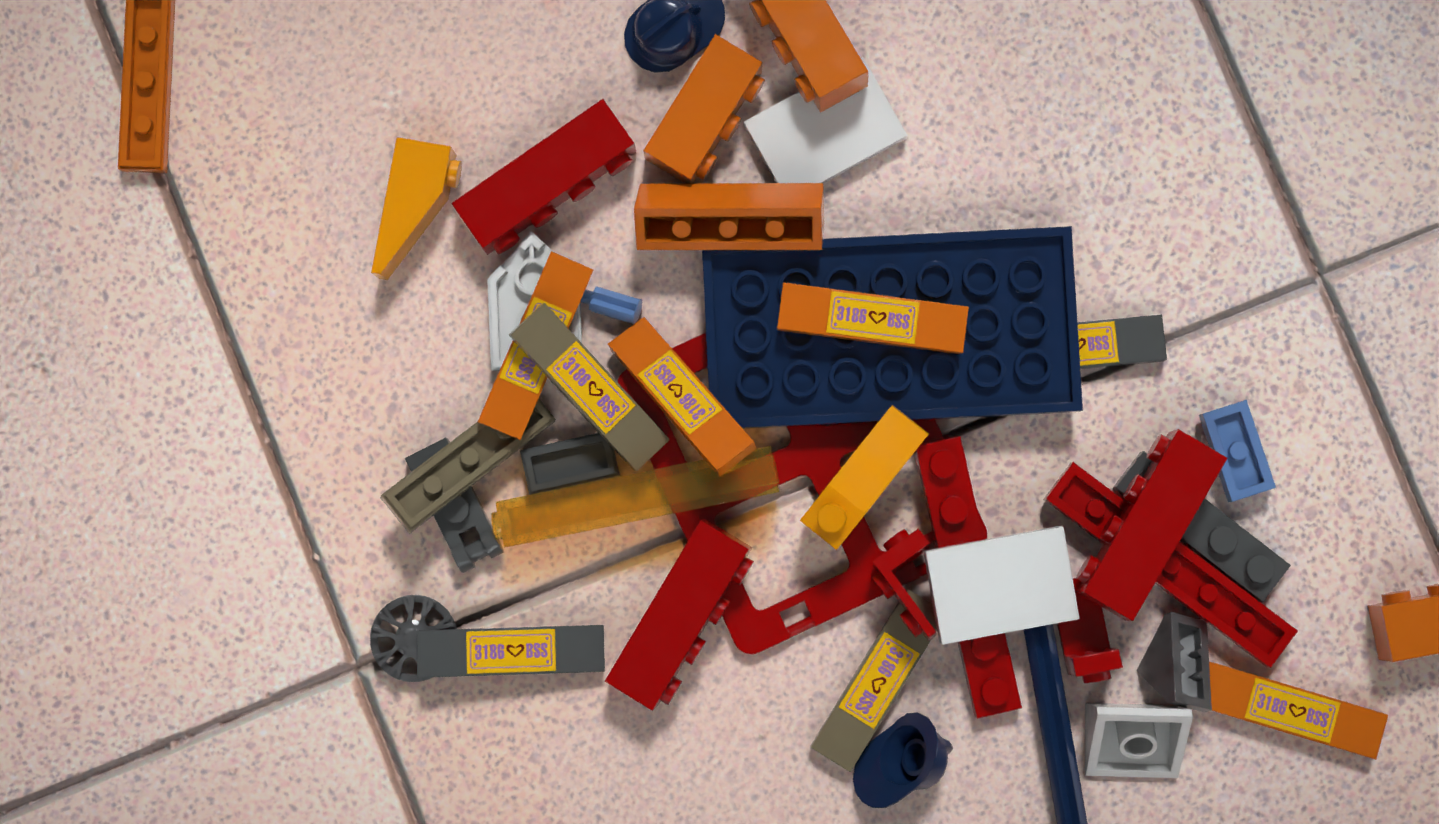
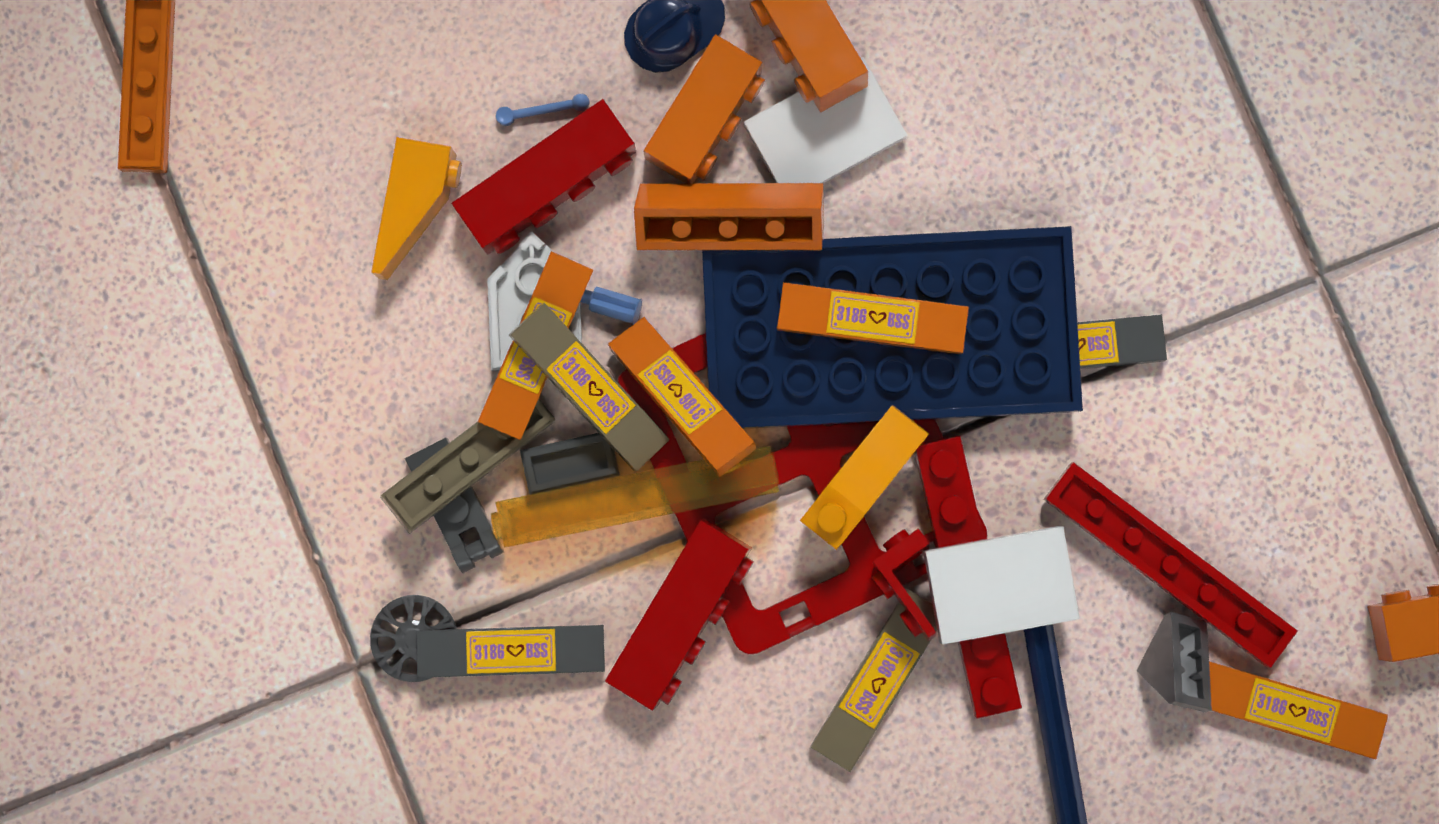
dark blue piece [853,712,953,808] -> none
red bracket [1057,578,1123,683] -> none
red brick [1076,429,1228,621] -> none
white slope [1085,703,1193,778] -> none
dark grey plate [1113,451,1291,602] -> none
medium blue plate [1199,400,1276,502] -> none
none -> medium blue hinge [496,94,590,126]

